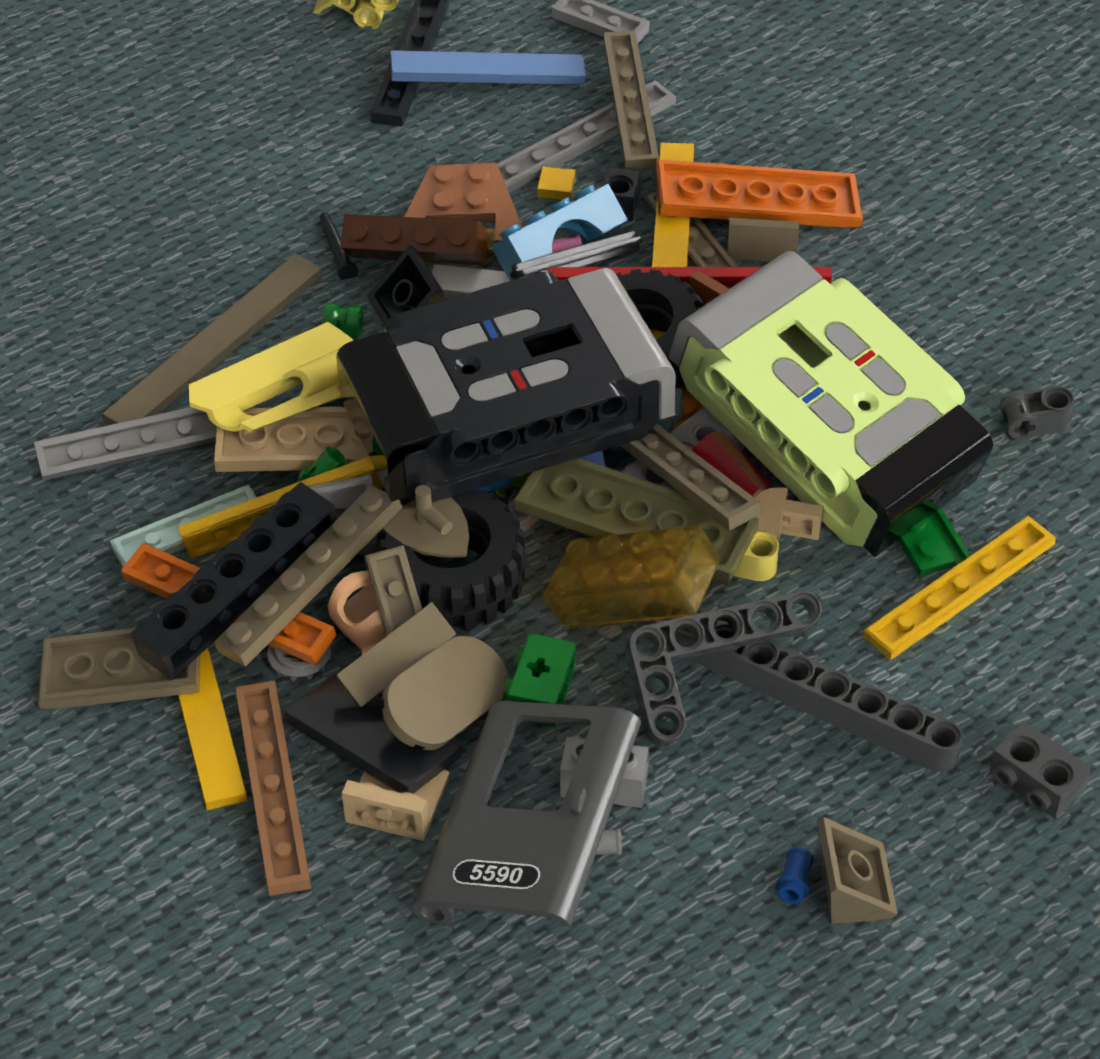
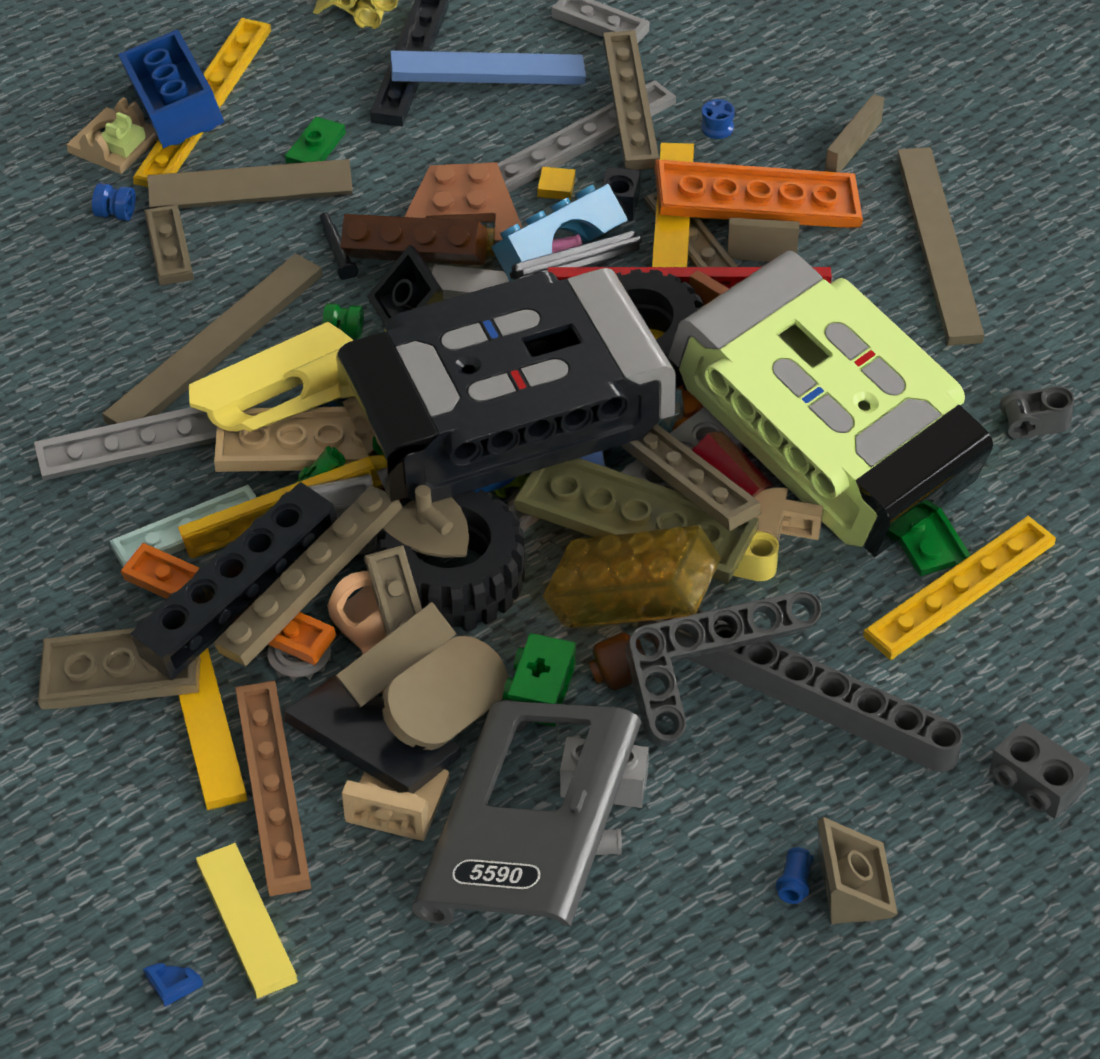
none -> tan piece [67,97,158,174]
none -> blue wheel [92,183,136,221]
none -> yellowish green tile [101,112,146,158]
none -> blue brick [118,29,224,148]
none -> yellow tile [133,18,271,187]
none -> blue tile [143,963,203,1007]
none -> dark tan tile [144,205,194,286]
none -> dark tan tile [147,159,353,209]
none -> light yellow tile [196,843,298,999]
none -> green plate [285,116,346,164]
none -> reddish brown head [588,632,646,691]
none -> blue wheel [701,99,735,139]
none -> dark tan tile [825,94,884,172]
none -> dark tan tile [897,147,984,346]

